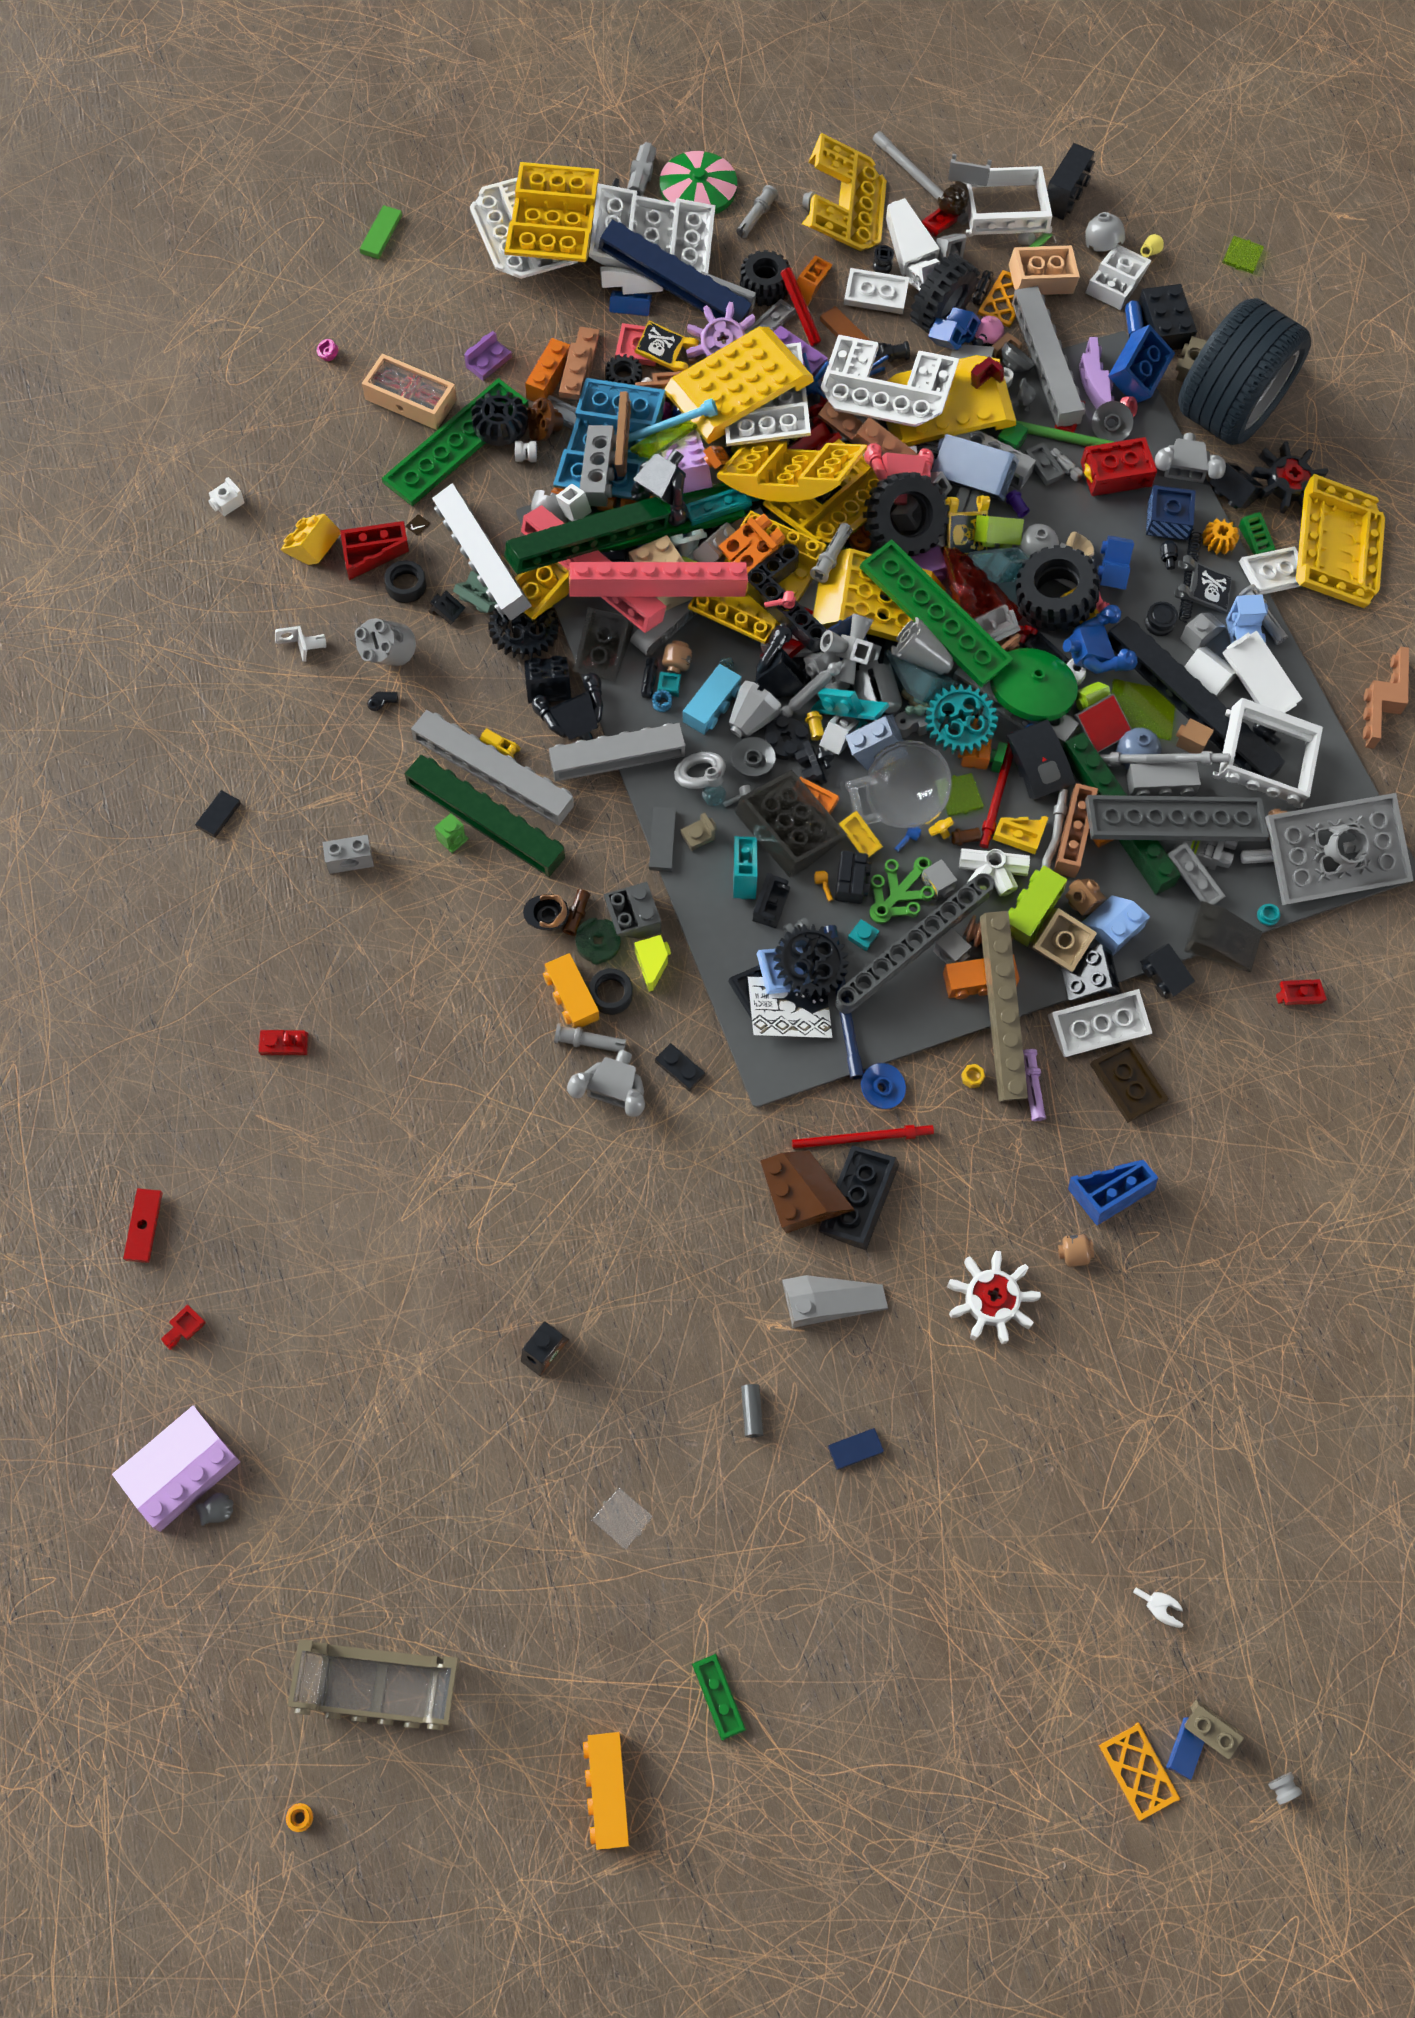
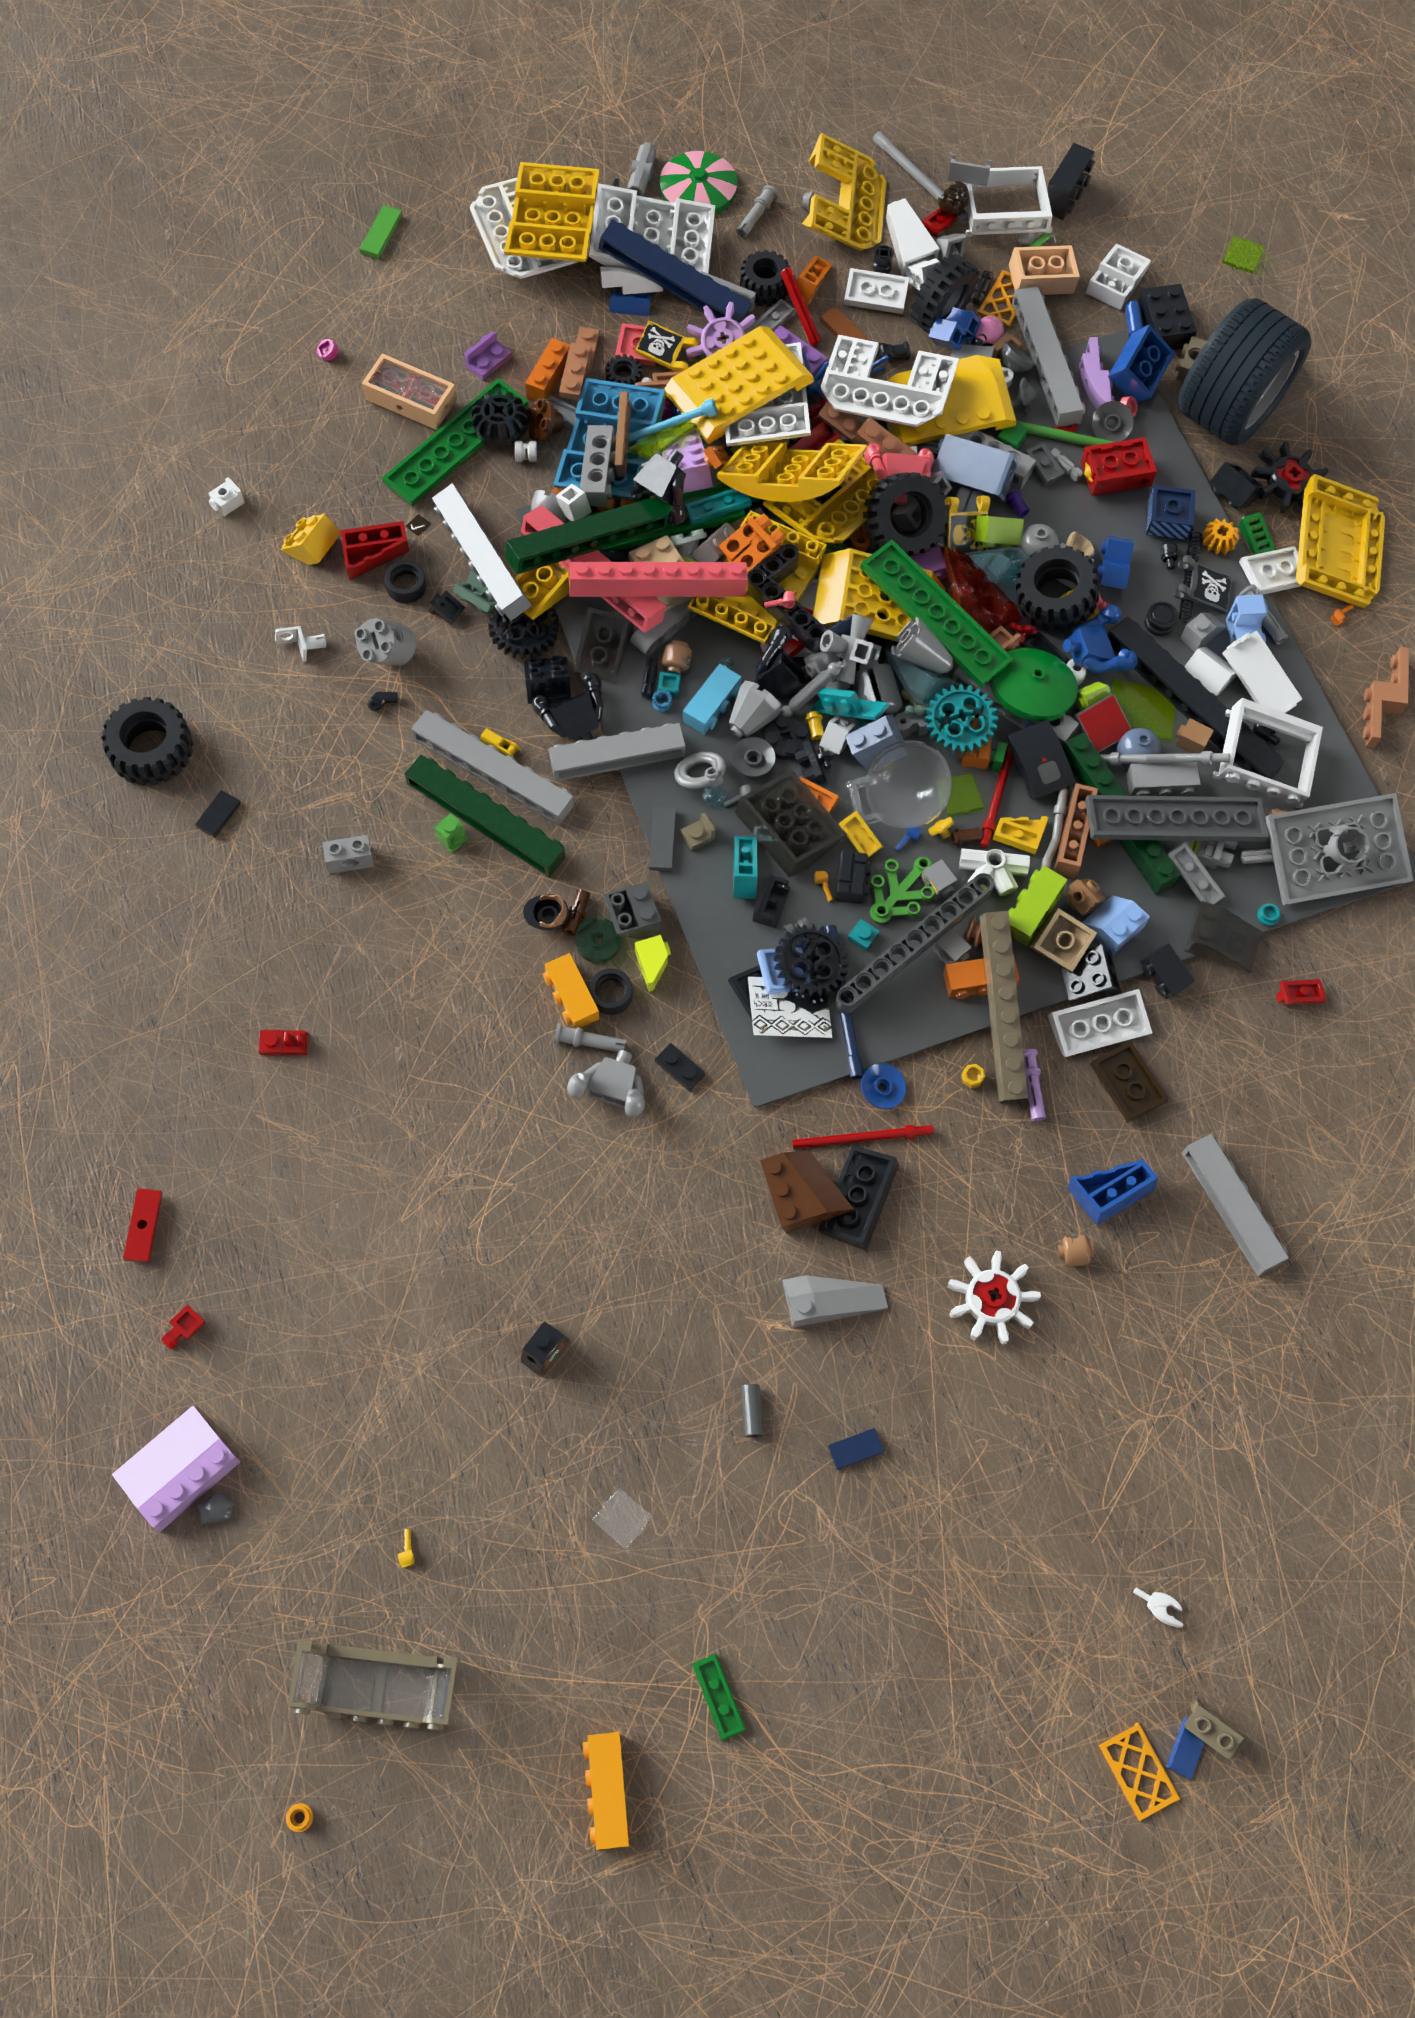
light grey pin [810,523,853,583] -> none
dark red bracket [971,356,1004,389] -> none
light grey hinge [974,605,1020,642] -> none
light grey cylinder [1085,212,1126,251] -> none
light yellow cone [1140,234,1164,257] -> none
light grey torso [1154,433,1226,483] -> none
light grey wheel [1268,1772,1303,1805] -> none
none -> black tyre [101,697,193,786]
none -> yellow hand [398,1529,415,1568]
none -> light grey brick [1182,1134,1289,1276]
none -> orange hand [1330,604,1354,626]

